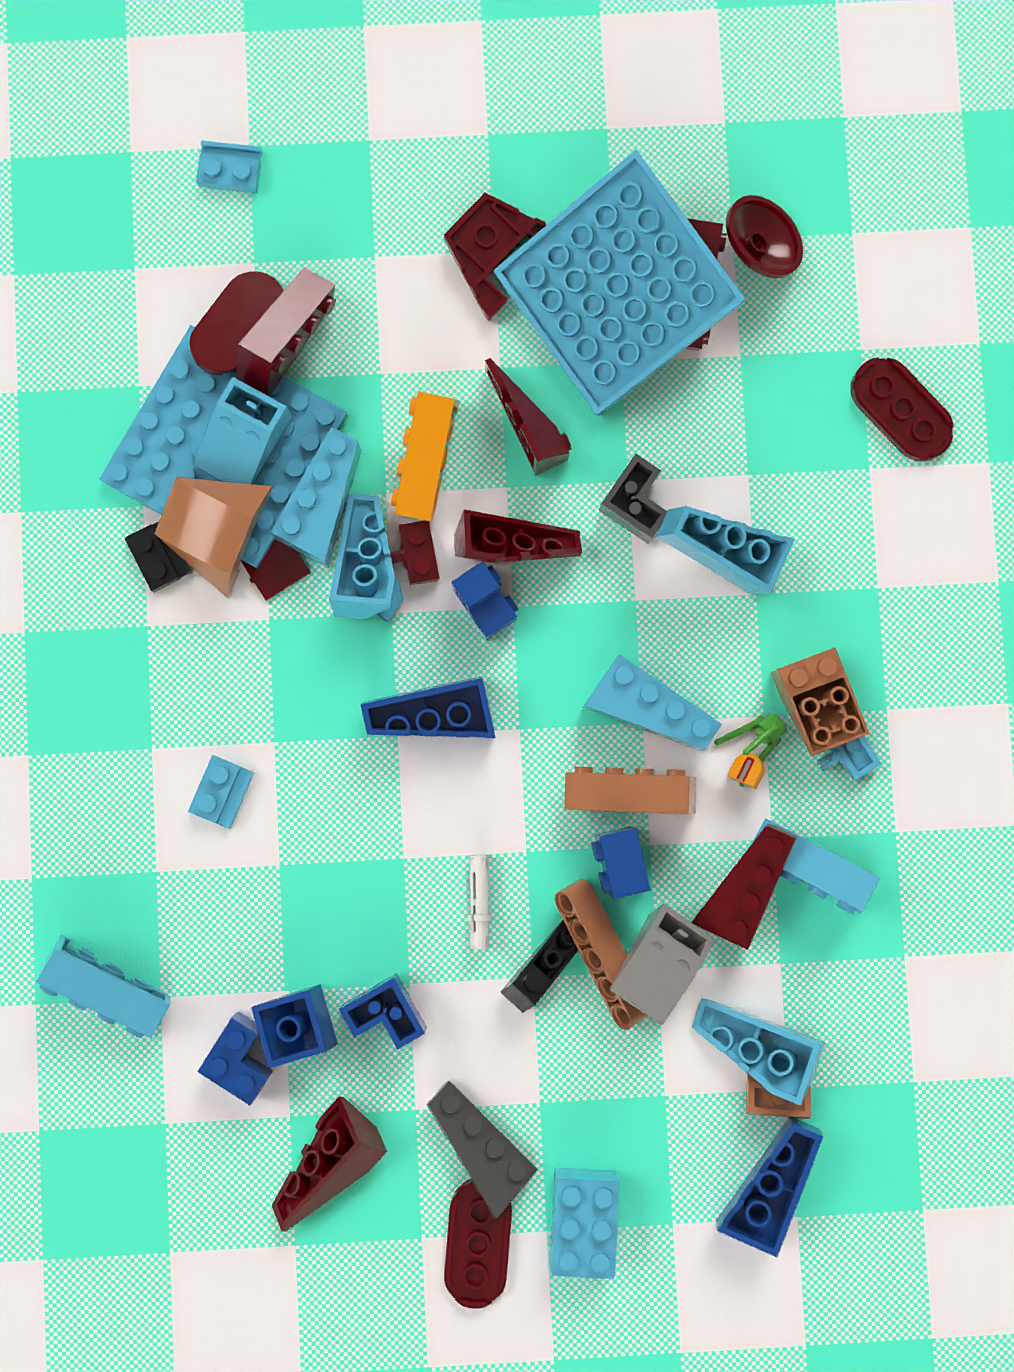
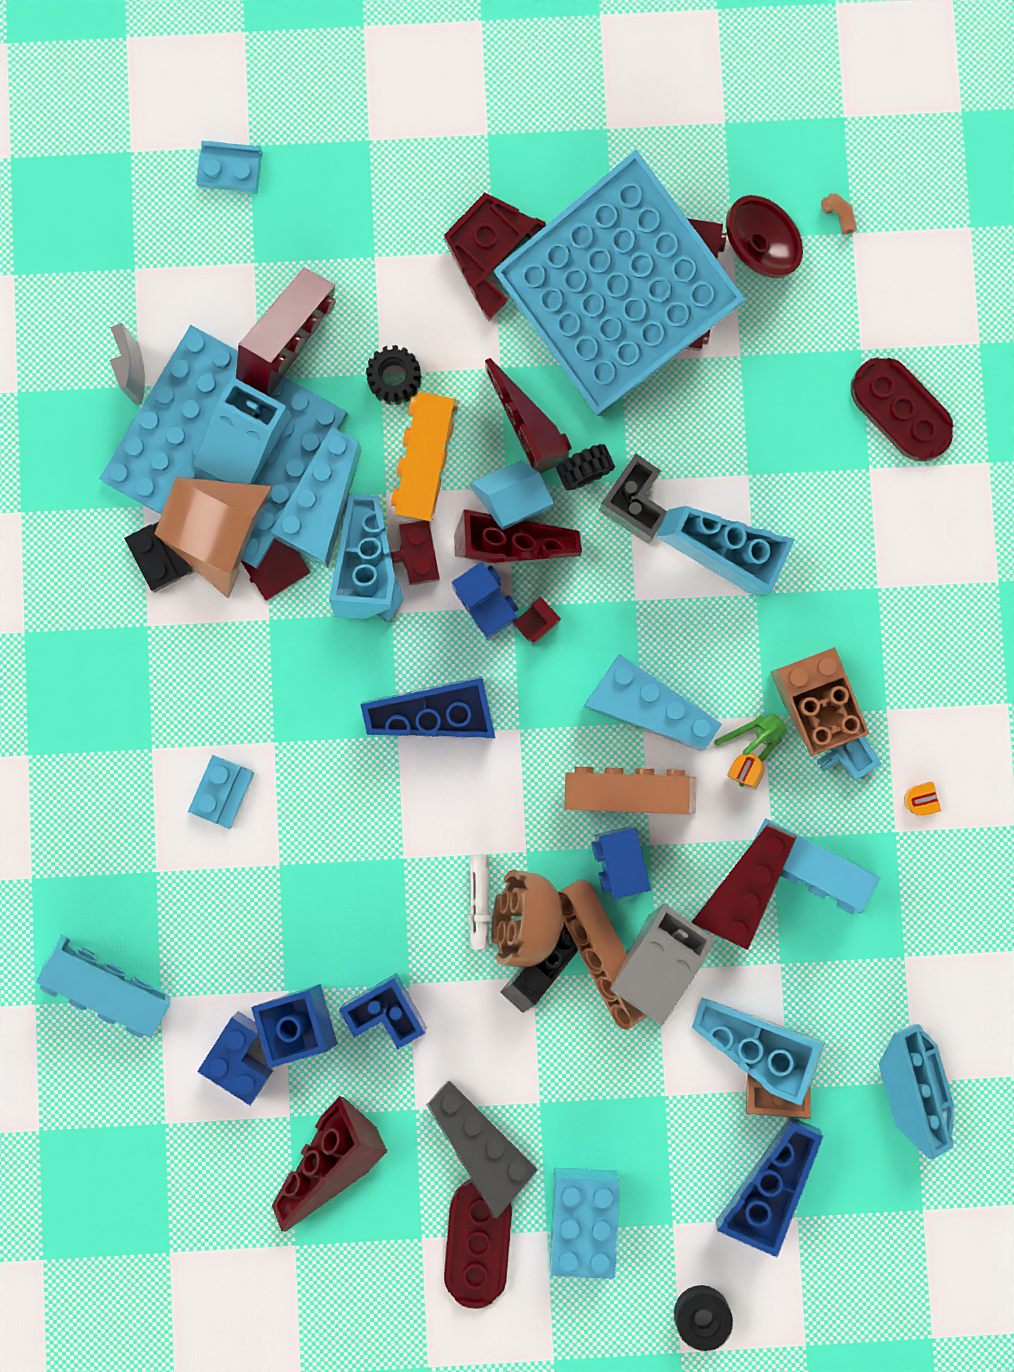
dark red tile [189,271,283,375] -> none
none -> light grey slope [109,323,145,405]
none -> black tyre [366,345,422,405]
none -> medium azure slope [470,460,554,530]
none -> nougat cylinder [491,870,564,967]
none -> dark red panel [514,596,561,646]
none -> black tyre [555,444,615,491]
none -> black tyre [674,1285,733,1351]
none -> nougat arm [821,193,857,235]
none -> medium azure wedge [879,1024,954,1159]
none -> light orange tile [904,782,941,816]

